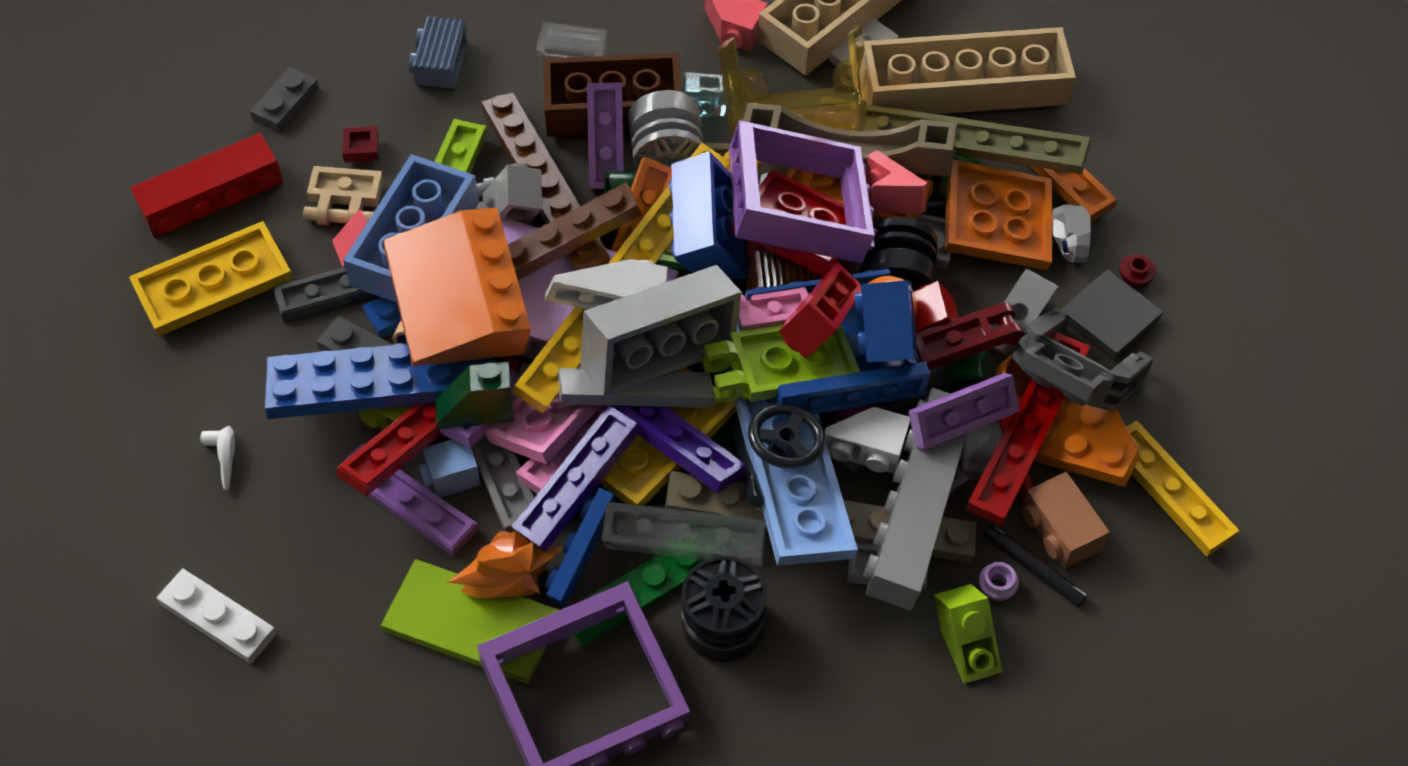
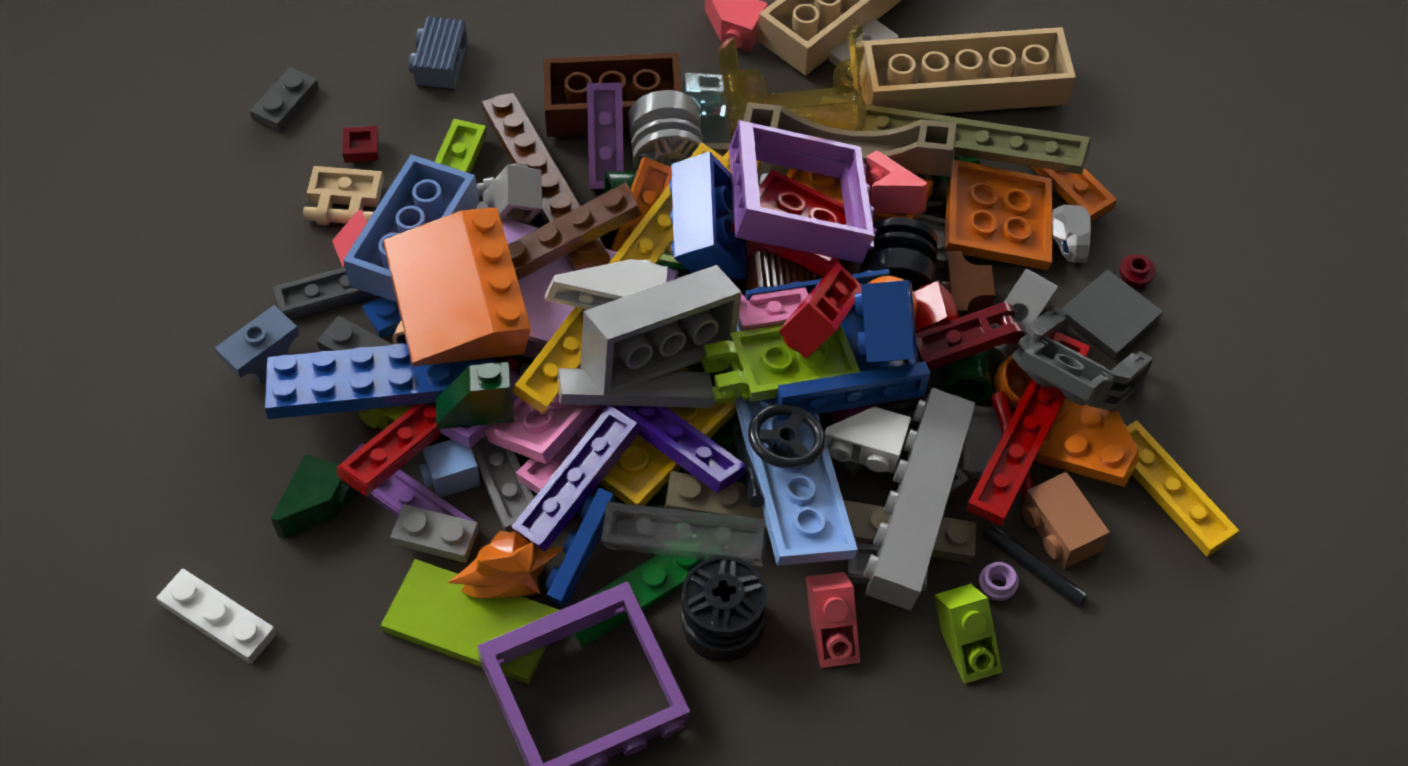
yellow plate [129,221,293,337] -> none
red brick [130,133,283,238] -> none
white bar [200,426,235,492] -> none
clear tile [537,22,608,57] -> none
medium lavender plate [909,373,1020,450] -> none
none -> sand blue brick [215,305,299,383]
none -> dark green slope [271,454,354,539]
none -> light grey plate [390,504,479,563]
none -> coral slope [806,572,860,668]
none -> reddish brown brick [940,251,995,318]

